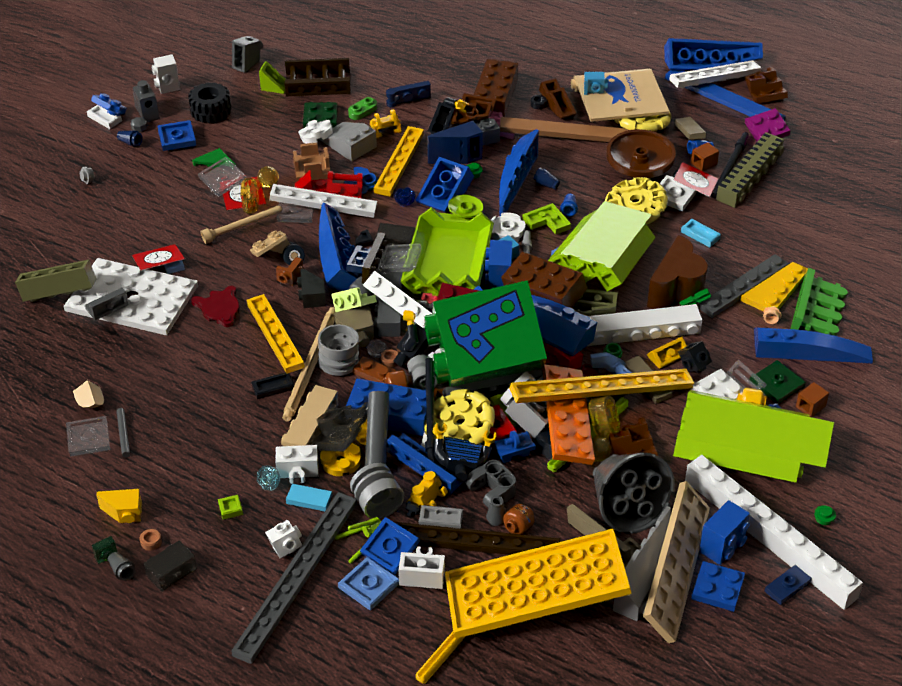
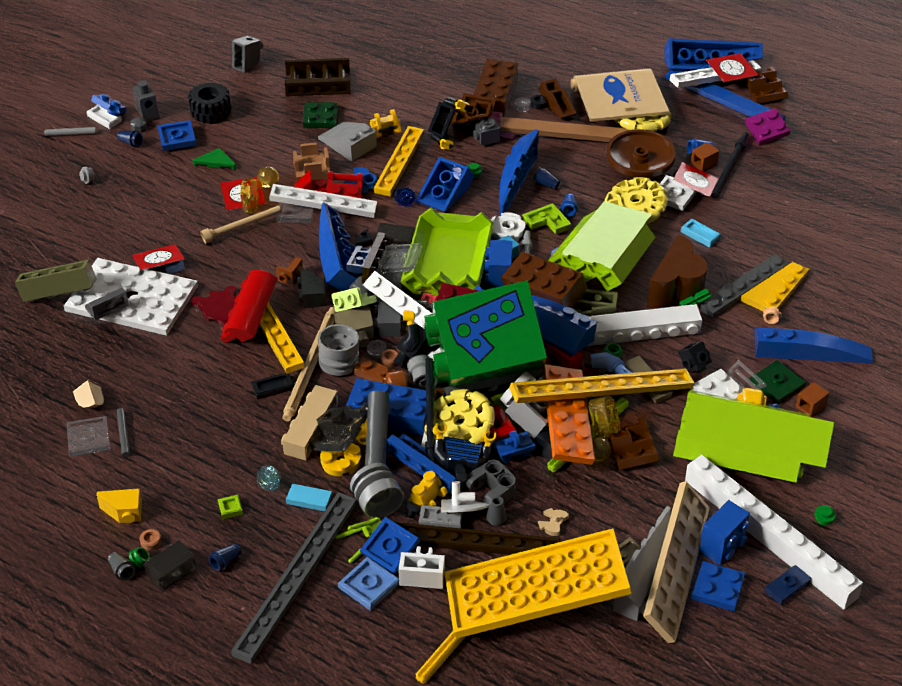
clear green plate [91,536,117,564] -> none
white brick [152,54,180,94] -> none
clear tile [198,157,247,197] -> none
tan plate [250,231,305,265] -> none
lime slope [259,61,286,94] -> none
white brick [265,520,302,558] -> none
white brick [276,445,319,484] -> none
white plate [298,120,333,144] -> none
bright green plate [348,97,377,120] -> none
dark blue plate [386,81,431,108] -> none
dark blue slope [427,121,483,164] -> none
lime dish [448,195,483,218] -> none
dark orange head [503,504,535,534] -> none
dark tan tile [567,504,631,567] -> none
dark azure brick [584,72,608,95] -> none
dark grey cone [593,453,675,533] -> none
yellow slope [647,337,687,369] -> none
dark tan tile [675,117,706,140] -> none
olive brick [716,132,784,208] -> none
bright green fence [790,268,848,336] -> none
none -> light grey bar [45,127,96,136]
none -> green plate [129,547,150,568]
none -> dark blue cone [209,543,242,571]
none -> red brick [220,270,278,343]
none -> white shield [441,481,489,512]
none -> clear tile [514,97,531,112]
none -> tan piece [538,508,569,536]
none -> red sticker [706,53,758,82]

